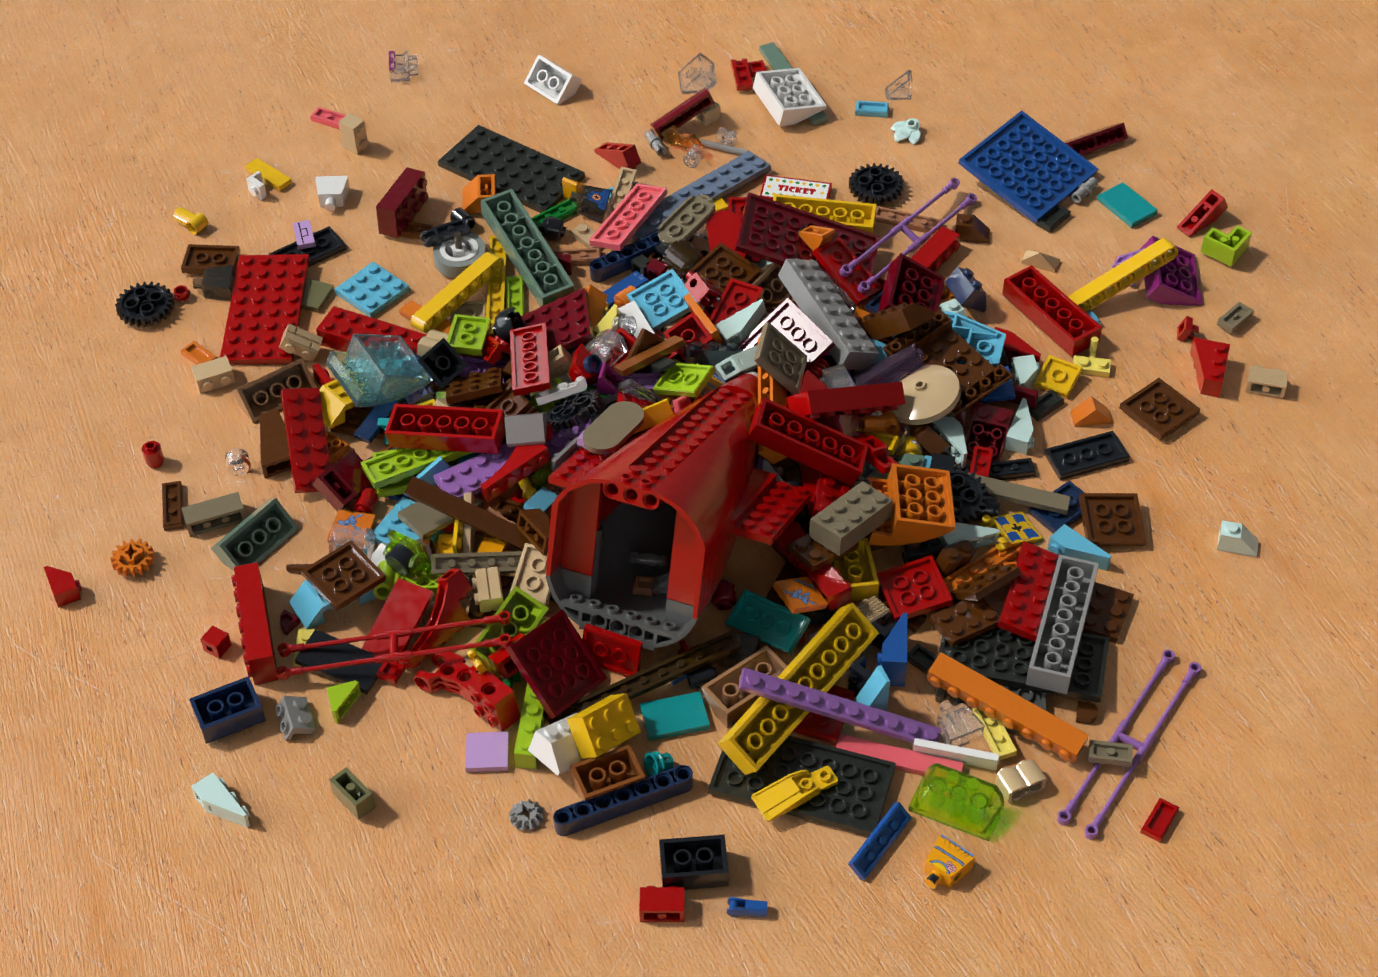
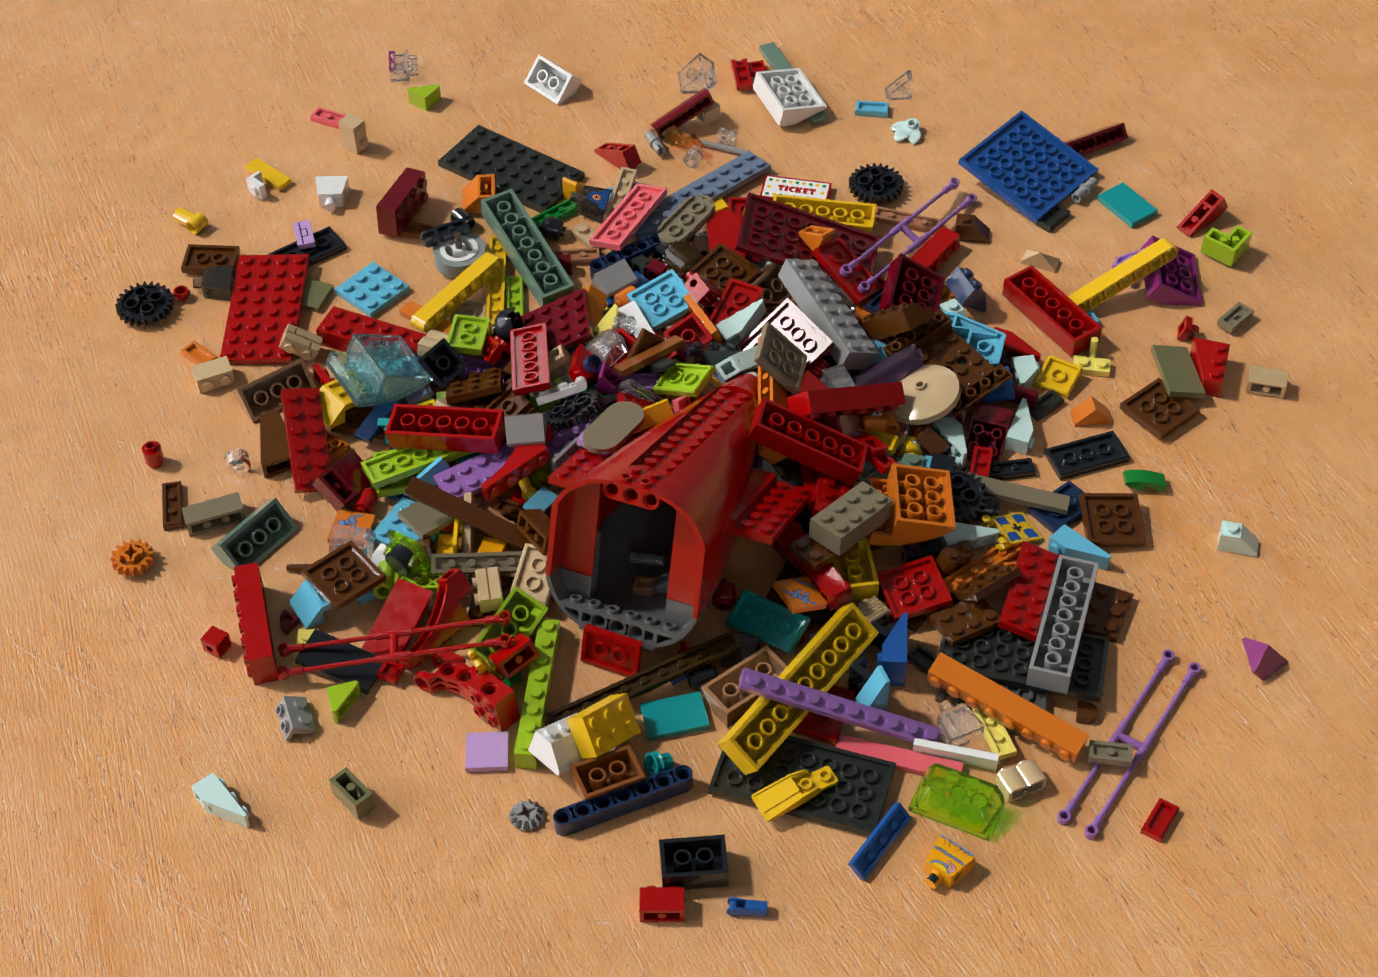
red slope [44,566,82,607] -> none
dark blue brick [189,676,266,744] -> none
dark red plate [506,609,607,719] -> none
none -> lime slope [407,84,441,111]
none -> light grey slope [591,259,638,297]
none -> green slope [1123,470,1166,492]
none -> olive tile [1151,345,1206,399]
none -> magenta slope [1242,637,1288,680]

